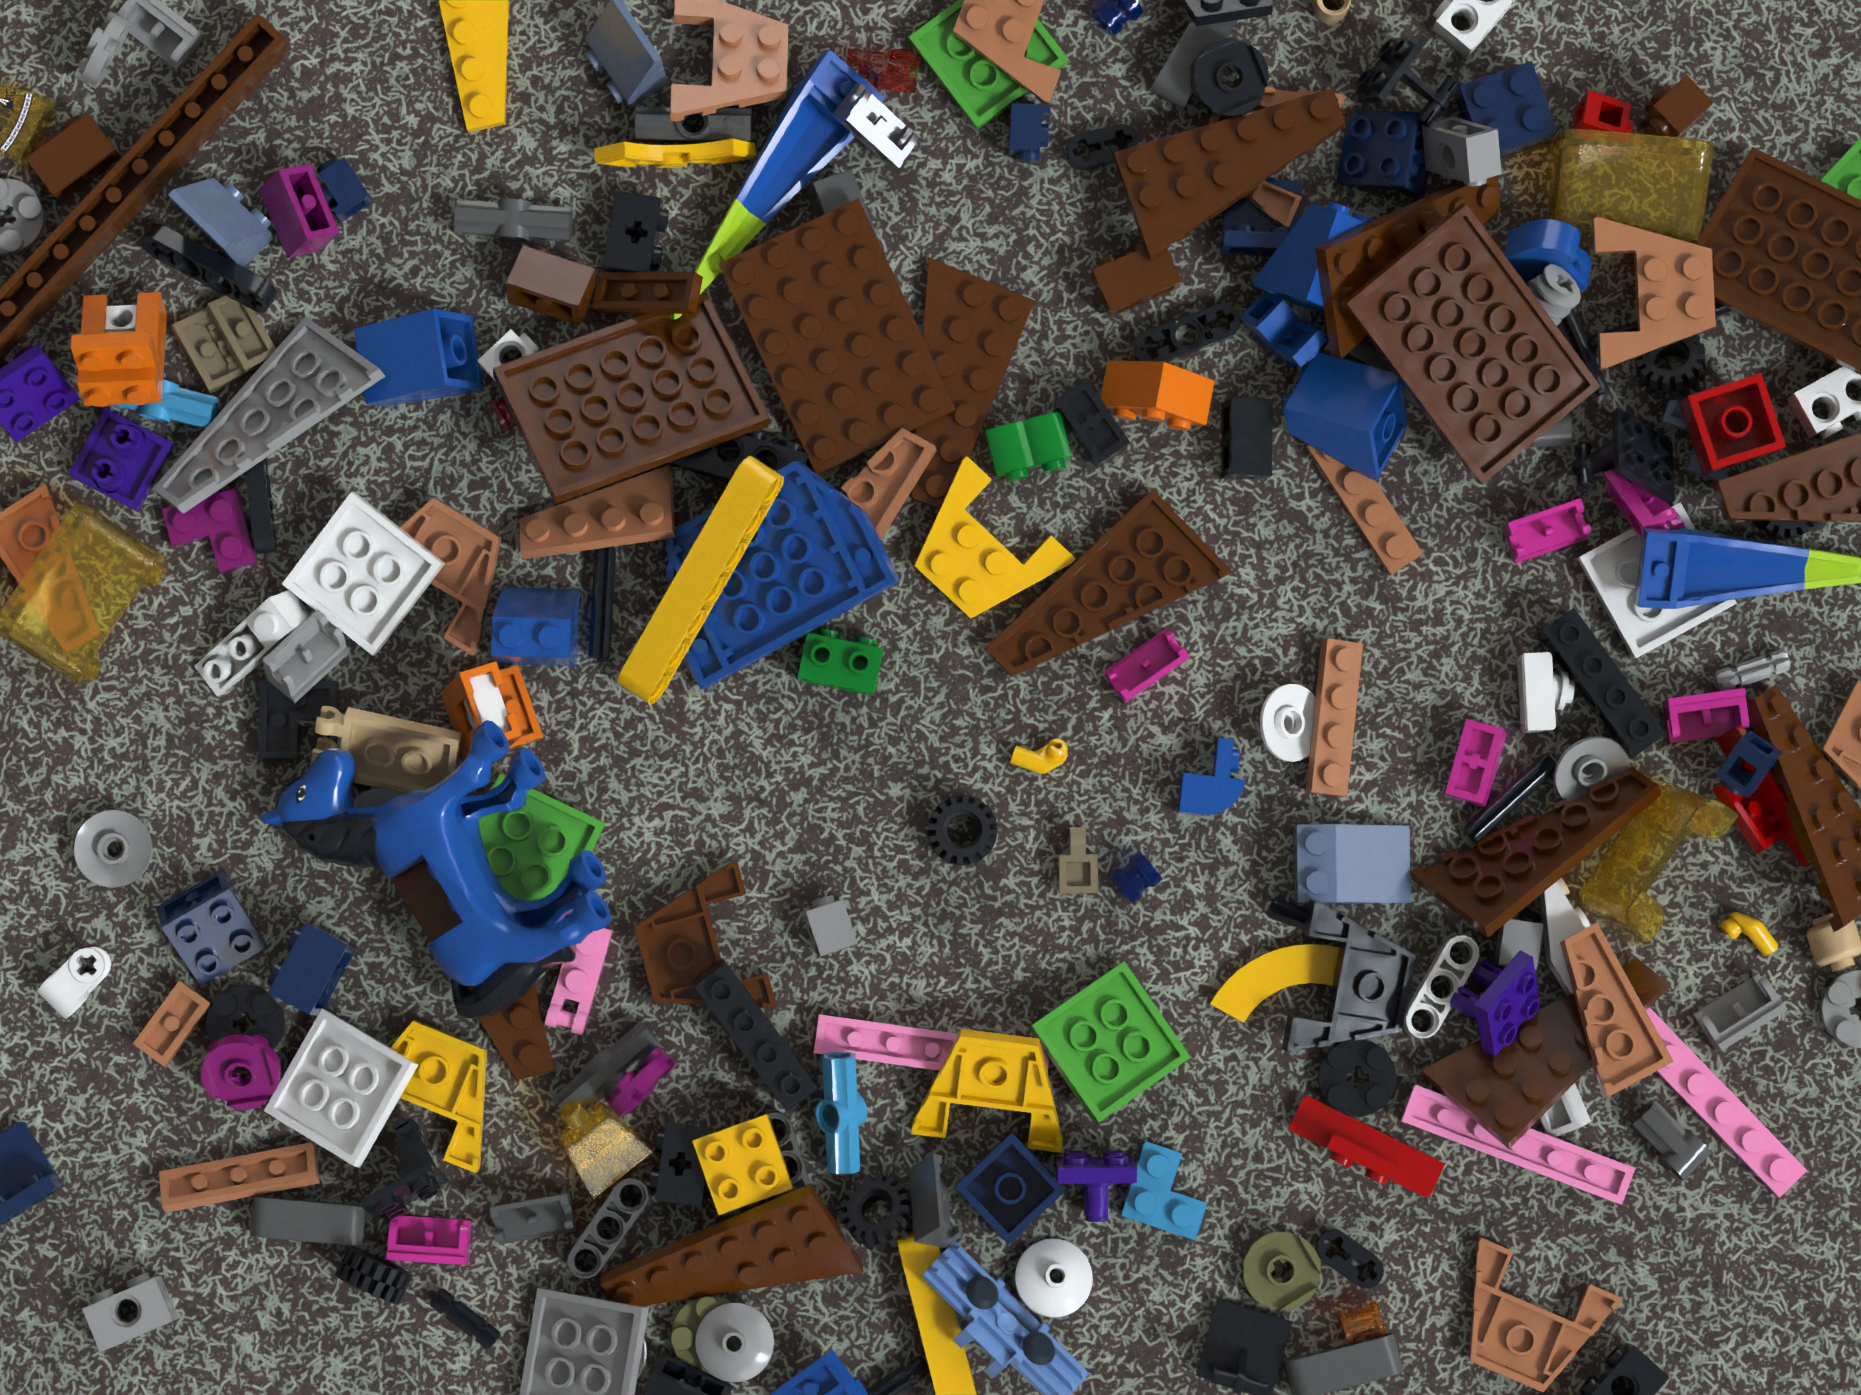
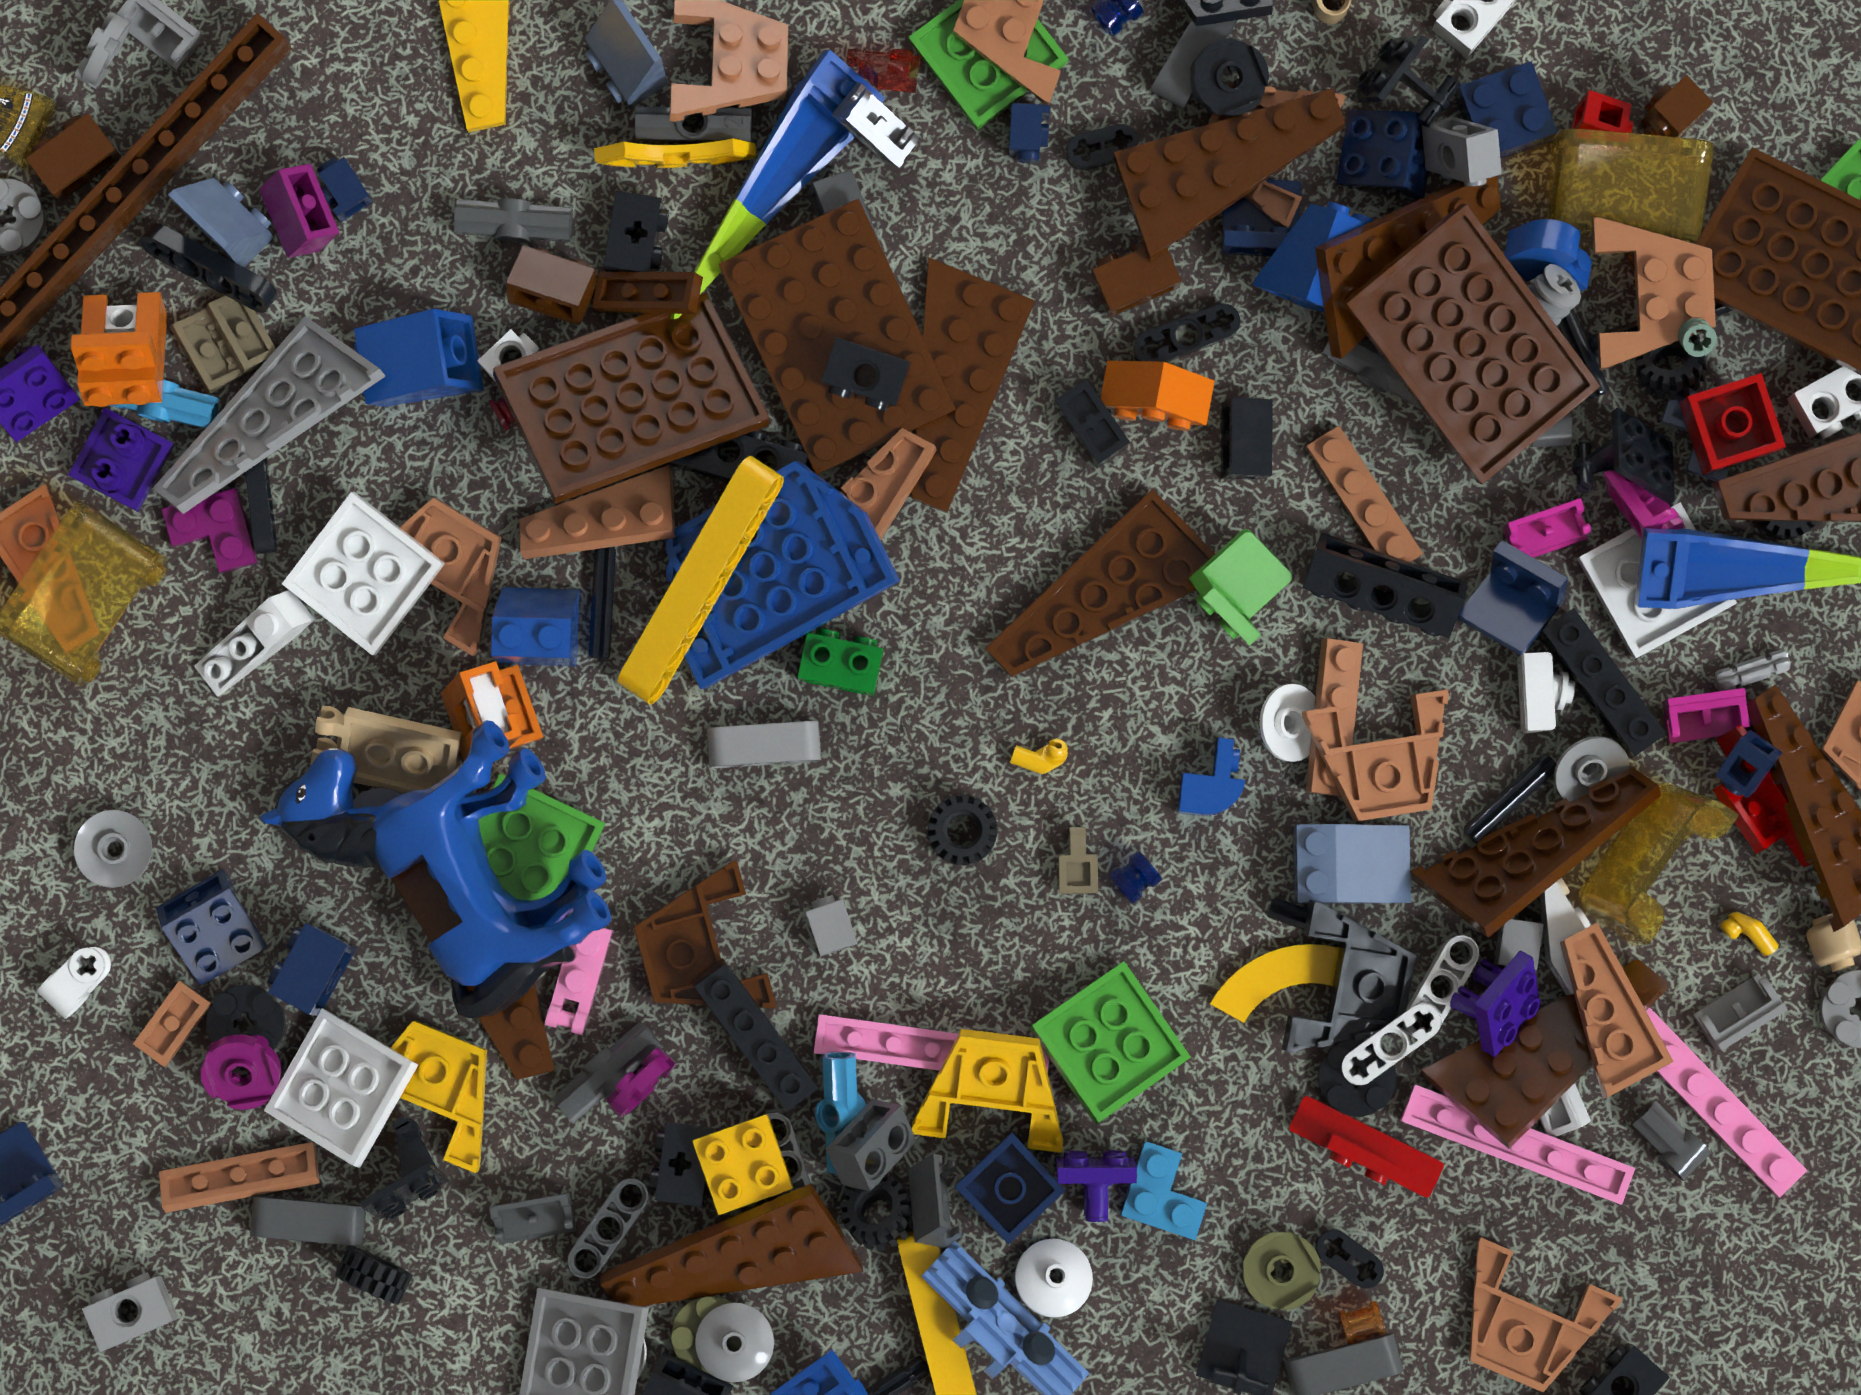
black plate [258,681,339,760] -> none
light grey hinge [262,609,350,703] -> none
dark pink hinge [386,1215,472,1265] -> none
black axle [430,1289,500,1349] -> none
clear yellow torso [557,1101,652,1198] -> none
yellow wing [913,456,1076,619] -> none
green brick [985,412,1072,483] -> none
dark pink hinge [1102,628,1190,704] -> none
blue brick [1240,291,1327,368] -> none
blue slope [1282,352,1408,481] -> none
dark pink hinge [1445,719,1507,808] -> none
none -> light grey beam [707,721,821,768]
none -> black brick [821,337,912,411]
none -> dark grey brick [826,1099,917,1191]
none -> bright green bracket [1189,529,1292,645]
none -> nougat wing [1302,689,1449,822]
none -> black brick [1303,532,1468,638]
none -> white beam [1342,1002,1442,1085]
none -> dark blue bracket [1458,540,1568,655]
none -> sand green bush [1678,318,1717,357]

